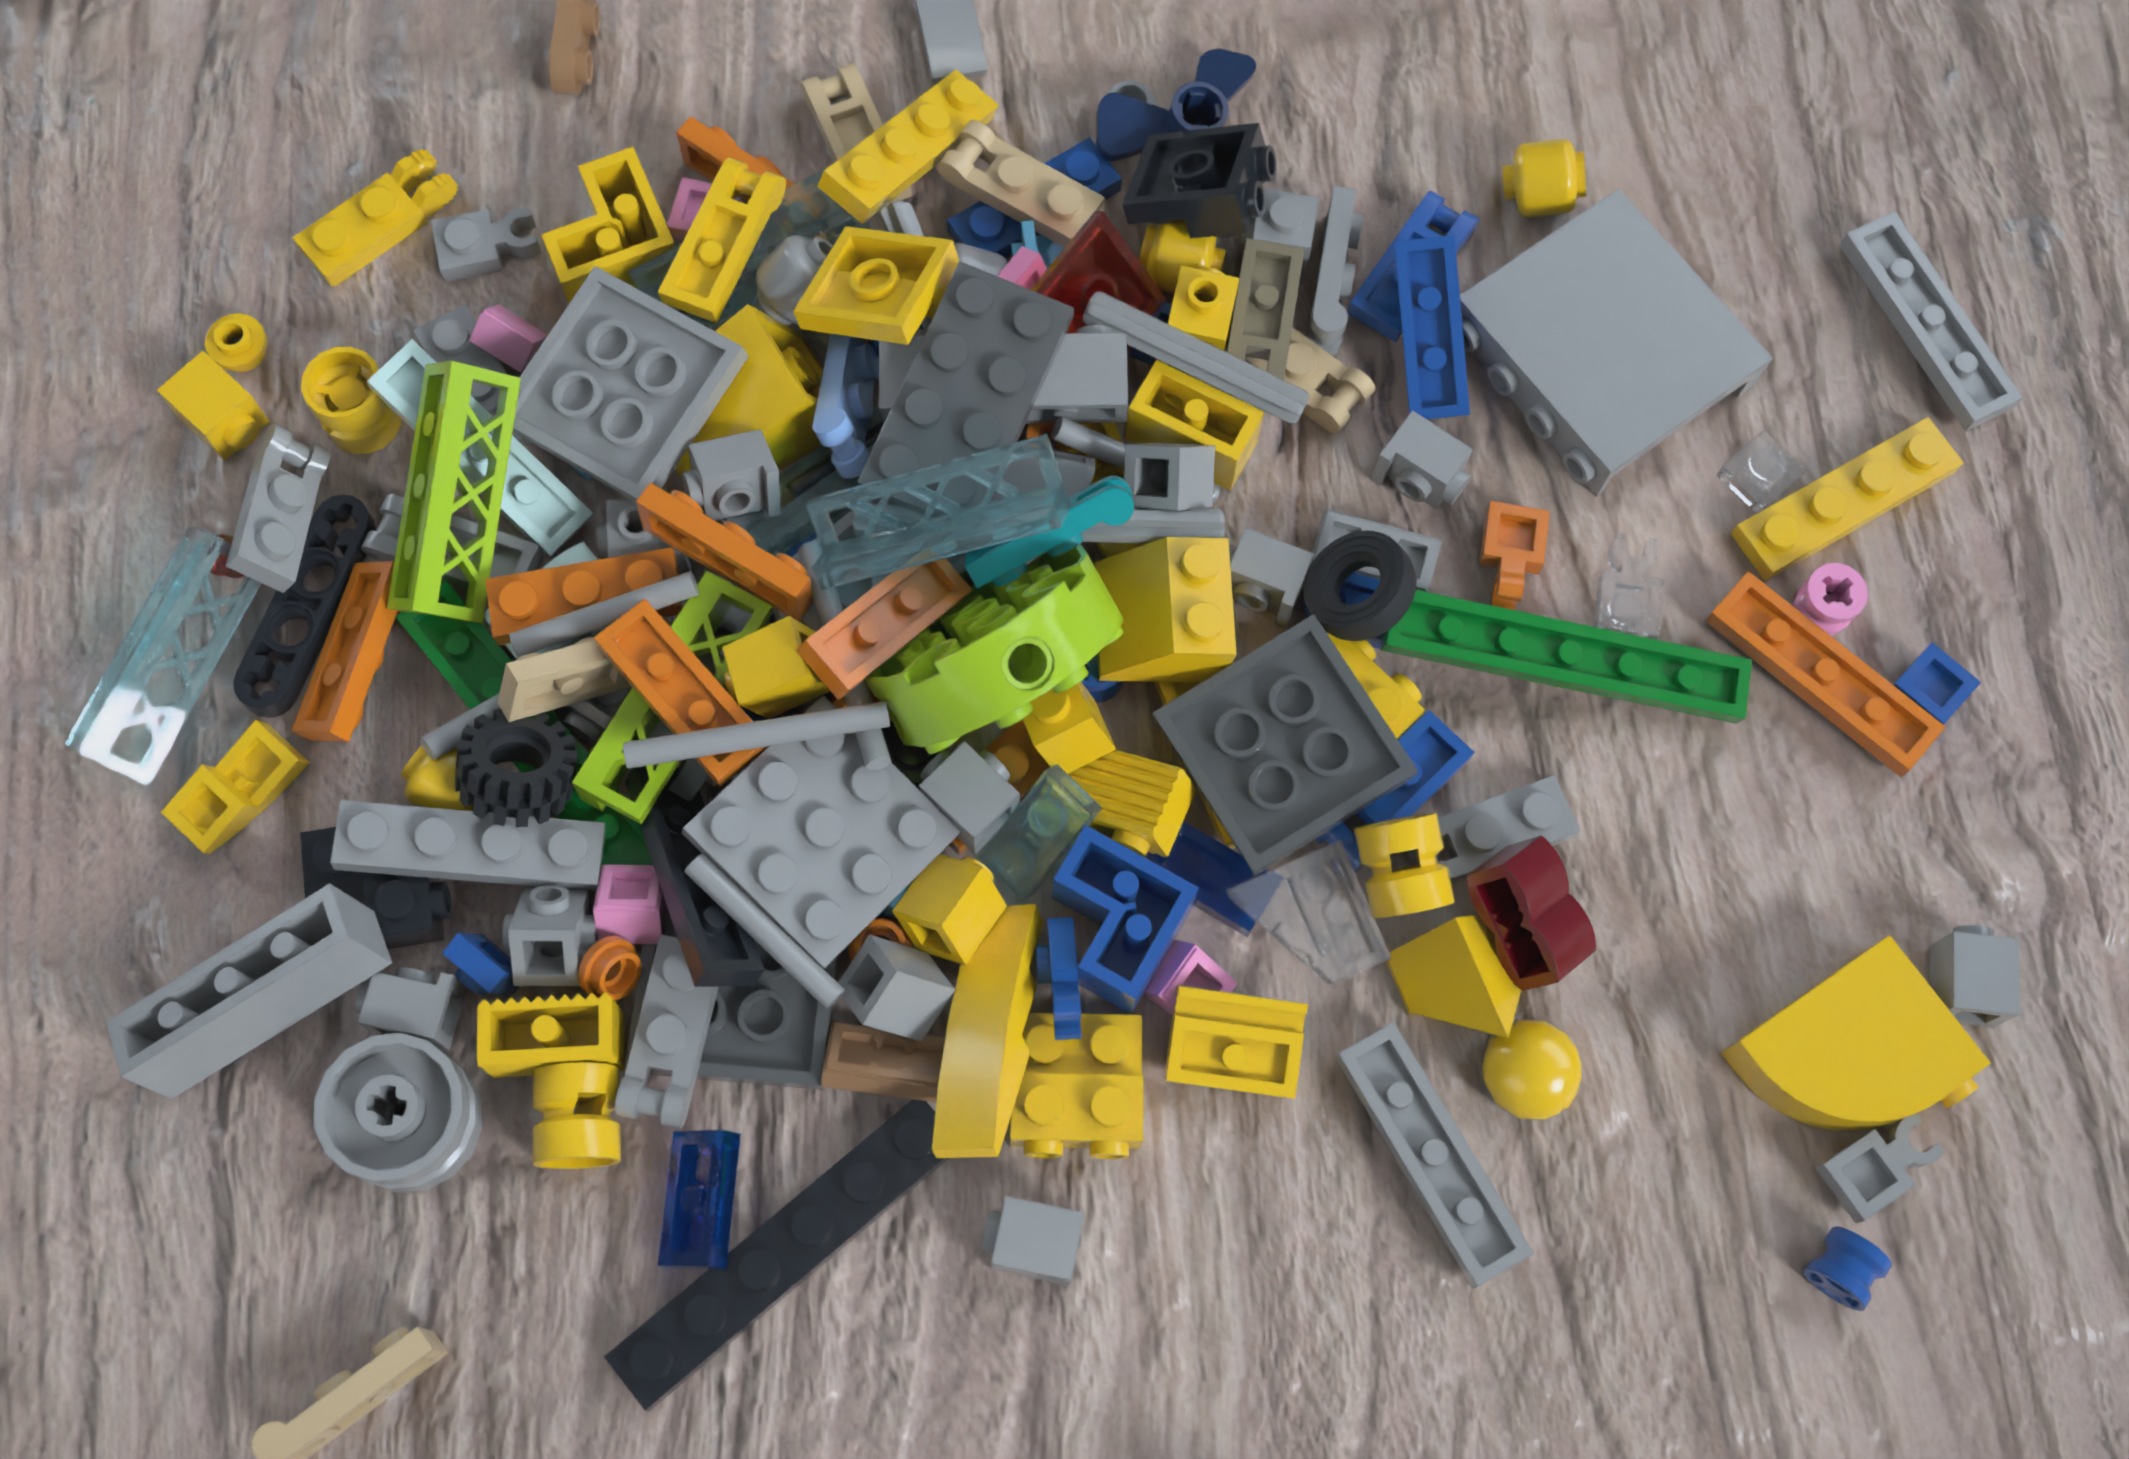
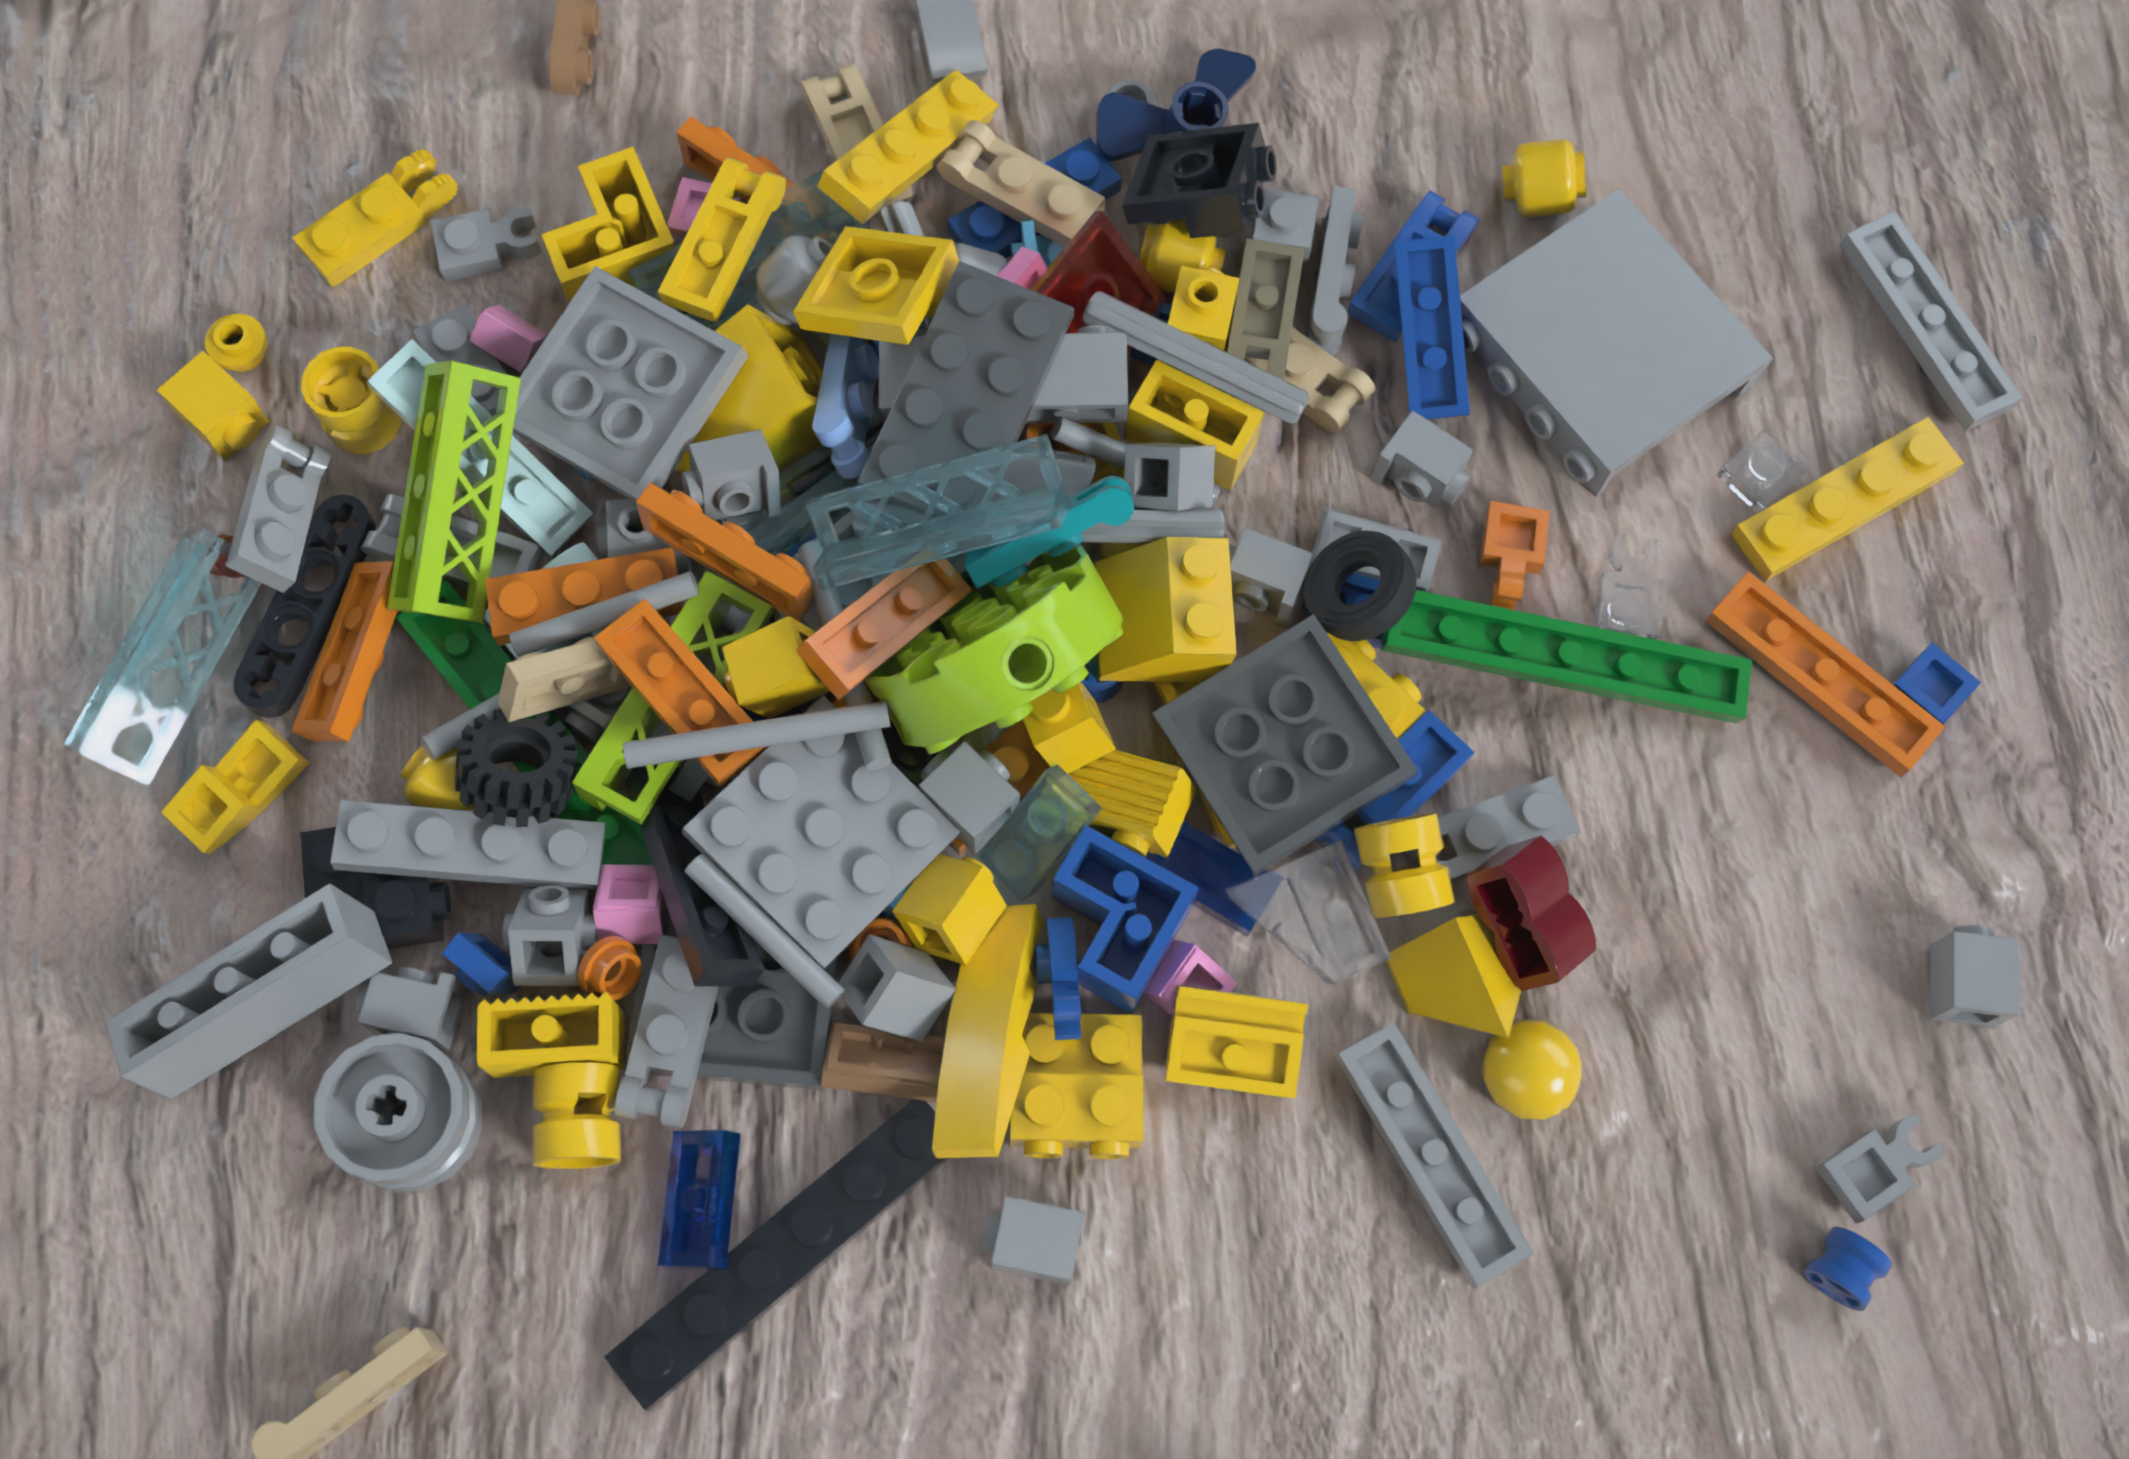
yellow brick [1721,935,1991,1131] -> none
bright pink wheel [1792,563,1868,636] -> none

